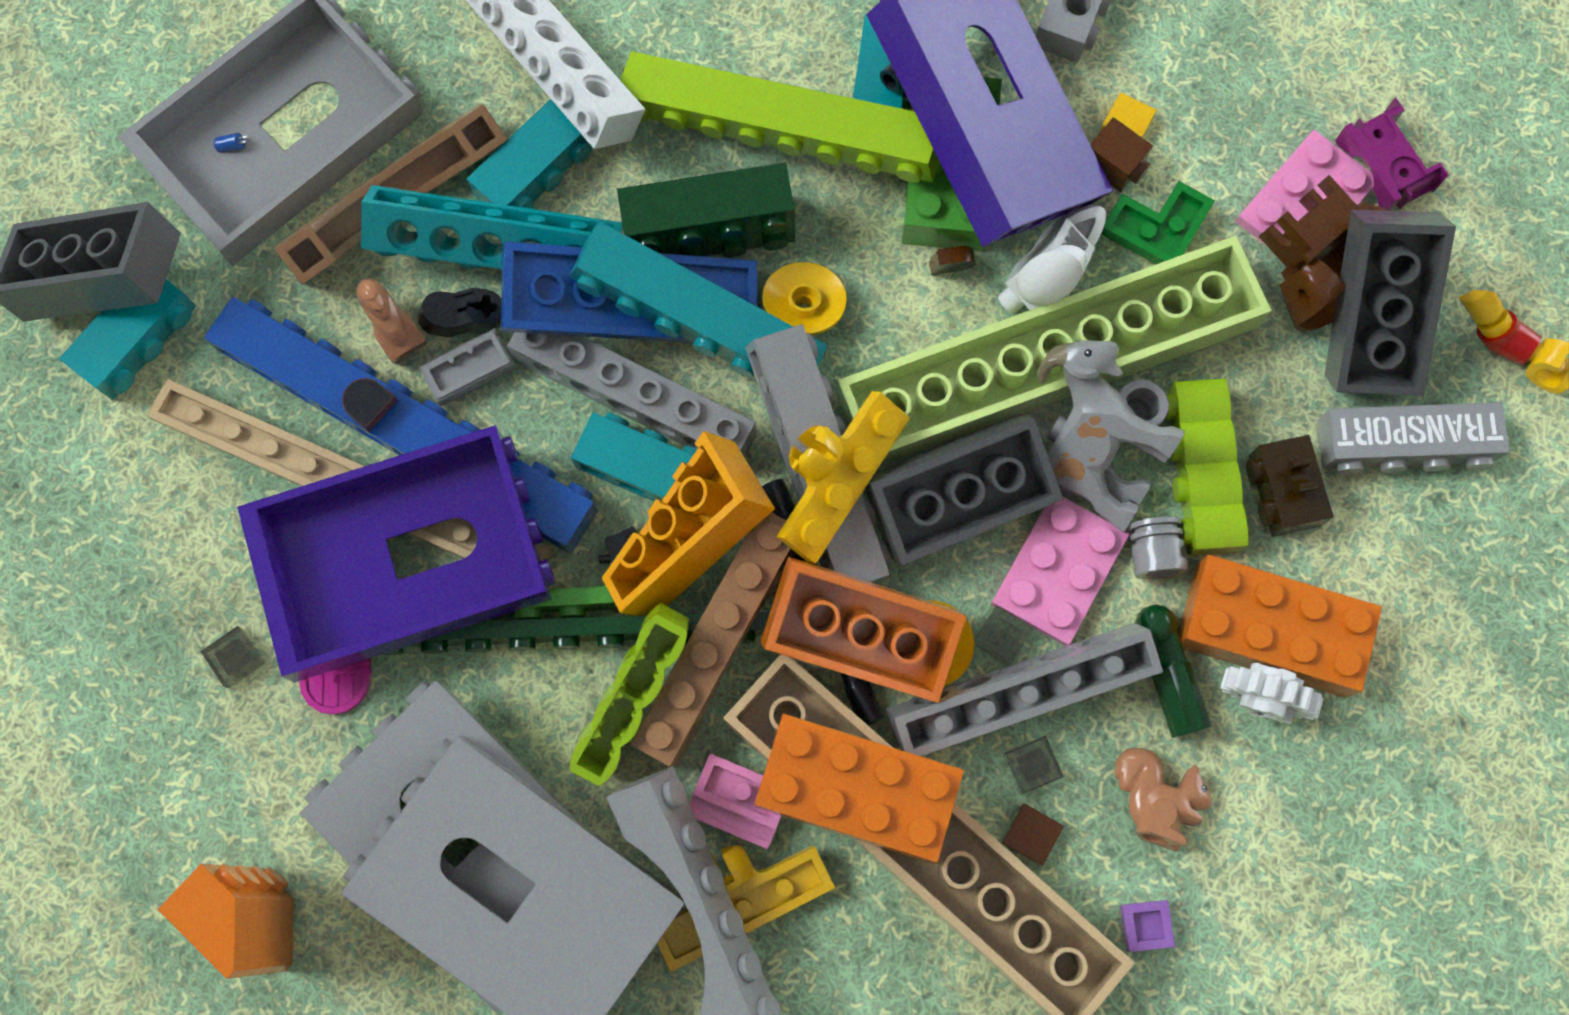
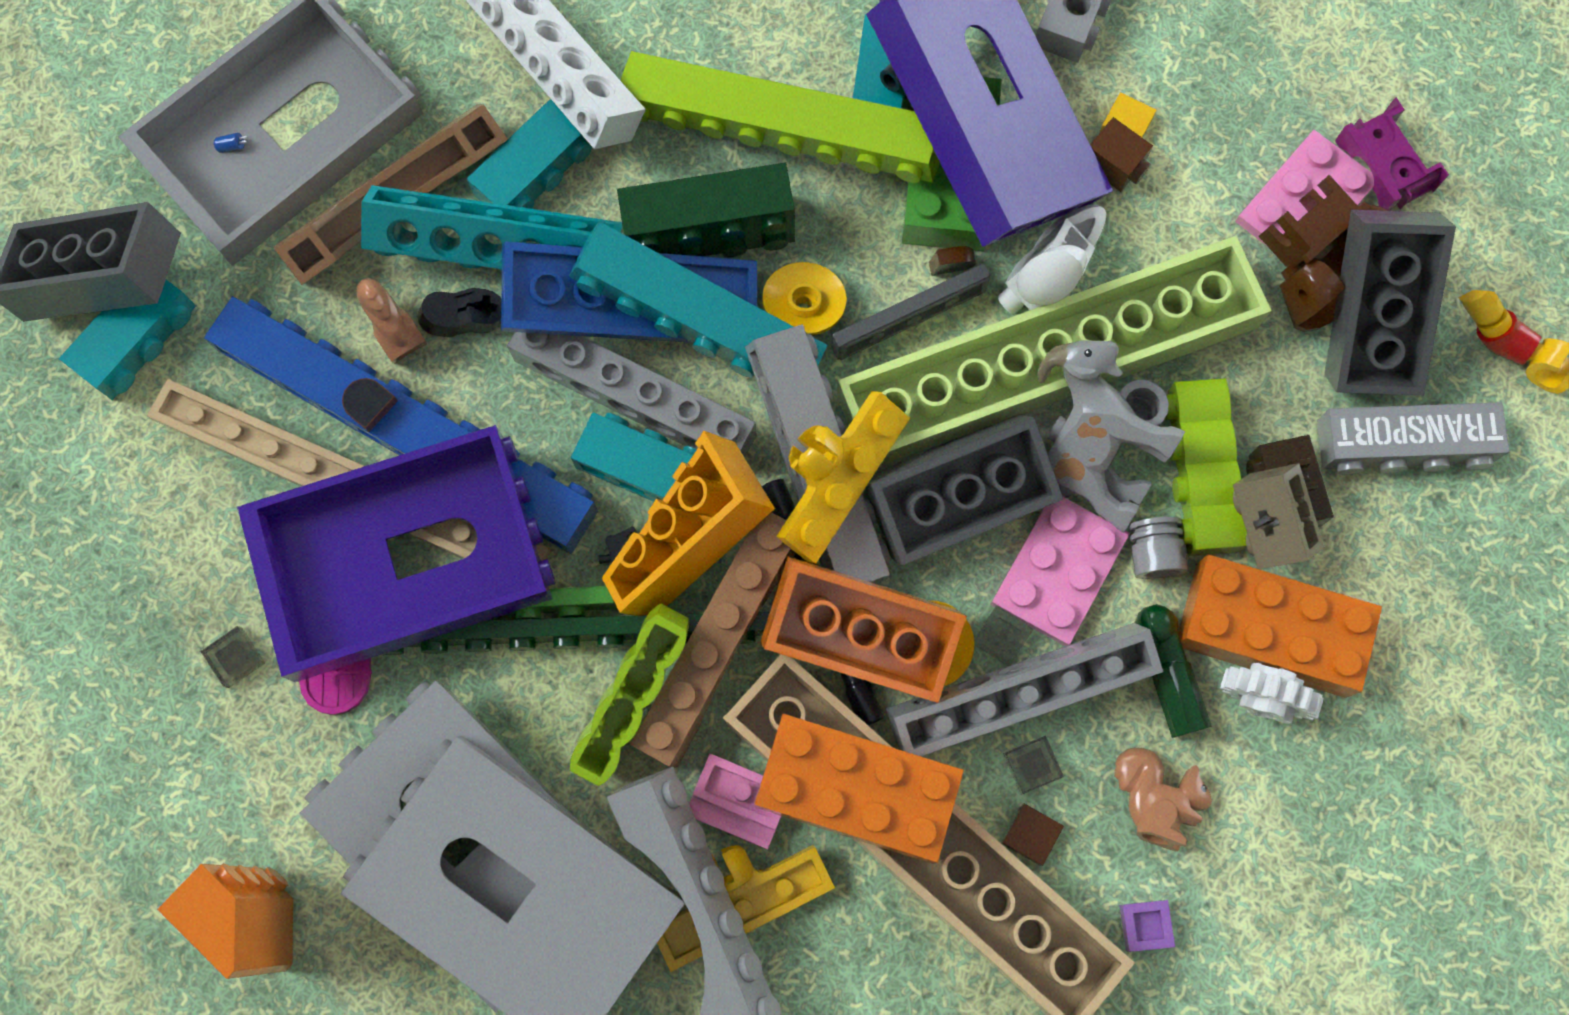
light grey plate [419,328,515,406] -> none
green plate [1102,181,1215,264] -> none
none -> dark grey tile [831,263,991,360]
none -> dark tan brick [1233,463,1325,569]

